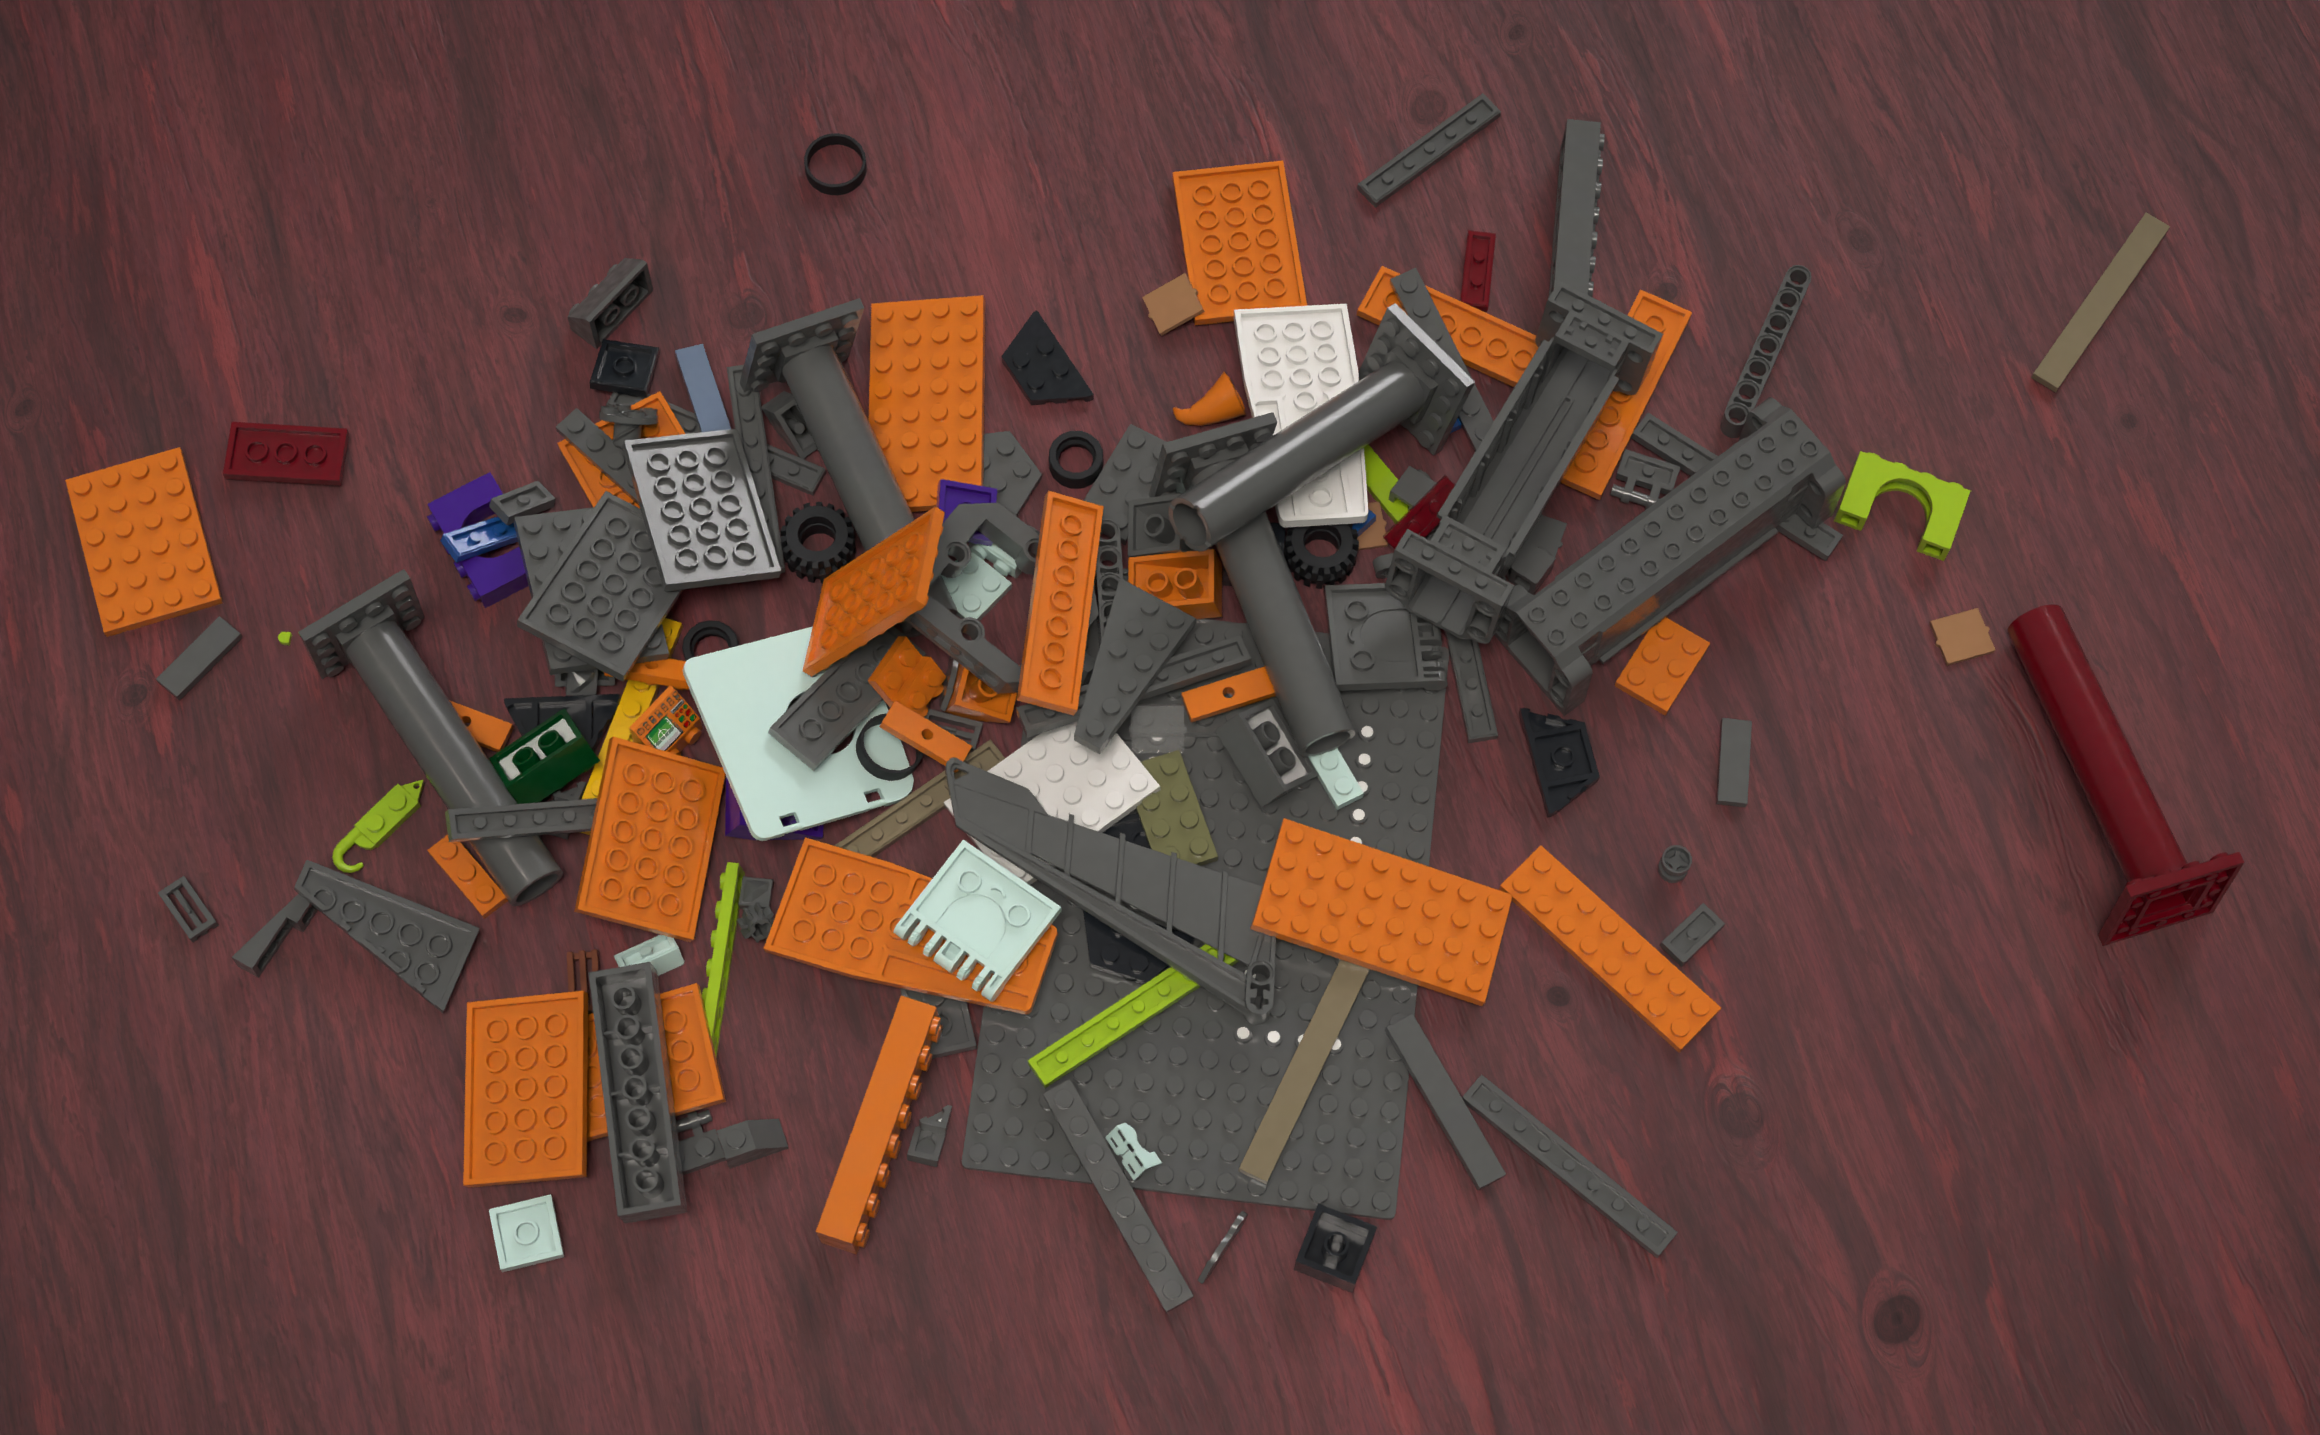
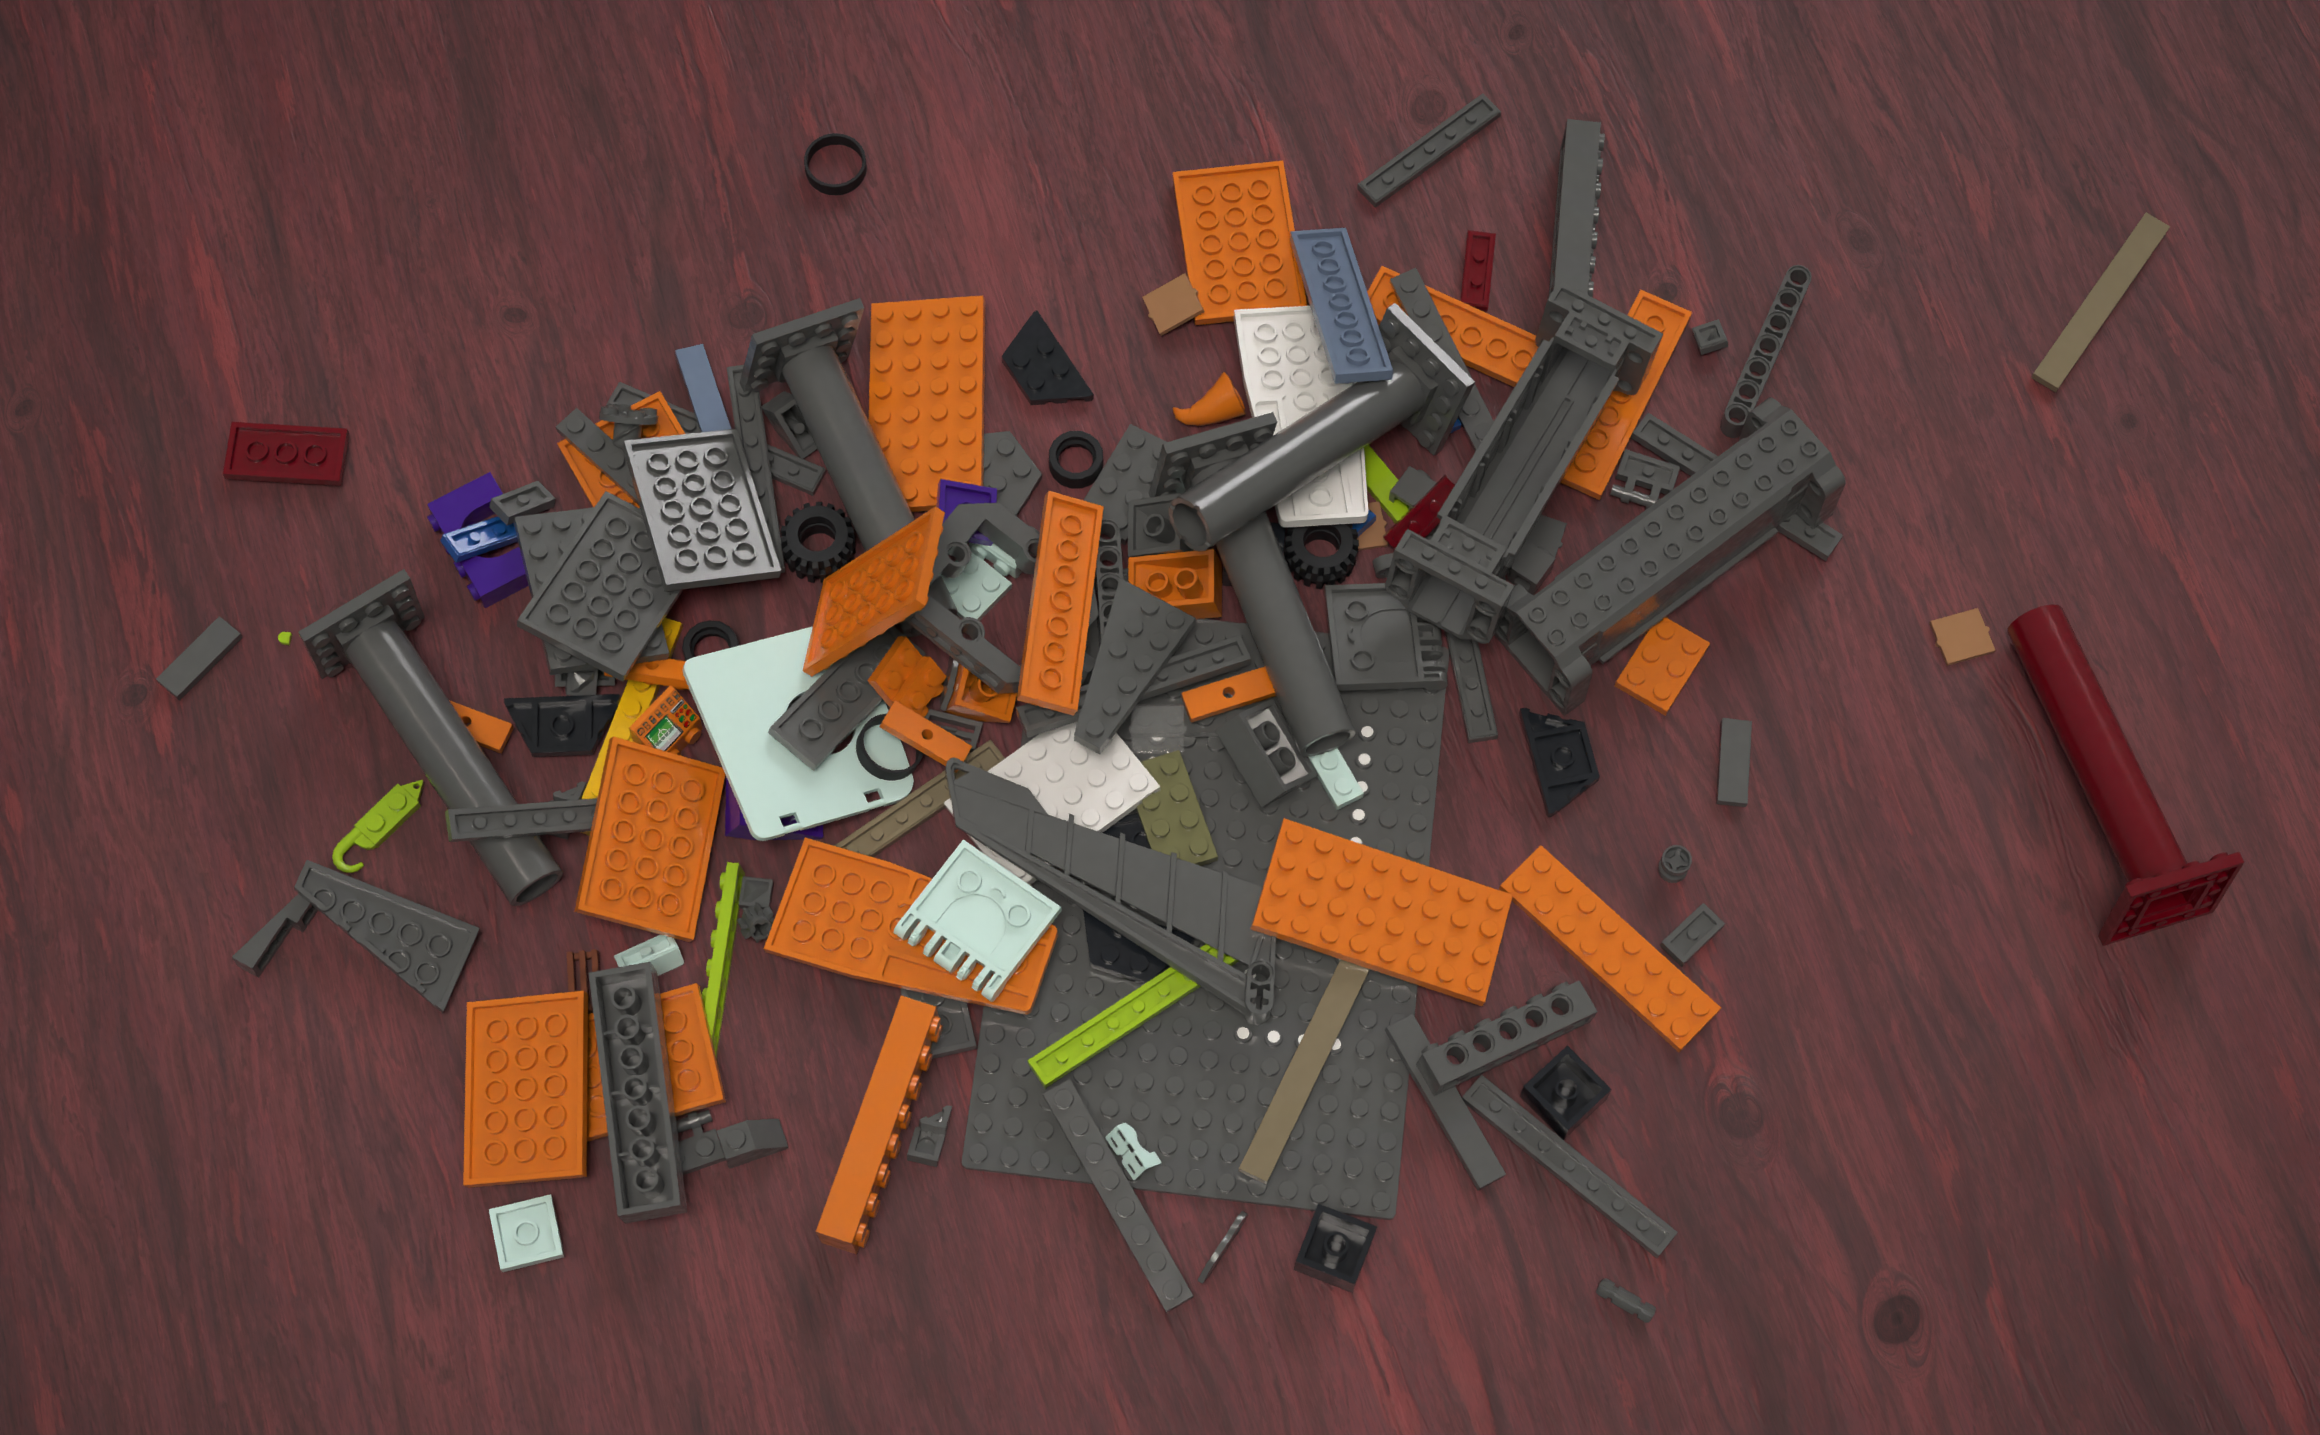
orange plate [65,447,223,637] -> none
dark grey tile [158,876,219,943] -> none
orange plate [427,835,508,919] -> none
dark green slope [489,708,600,804] -> none
dark grey slope [567,258,653,349] -> none
black tile [589,339,660,397] -> none
lime arch [1834,451,1971,561] -> none
none -> sand blue plate [1290,228,1393,384]
none -> dark grey brick [1416,981,1598,1096]
none -> black brick [1520,1045,1612,1140]
none -> dark grey axle [1596,1278,1656,1323]
none -> dark grey tile [1692,319,1728,355]

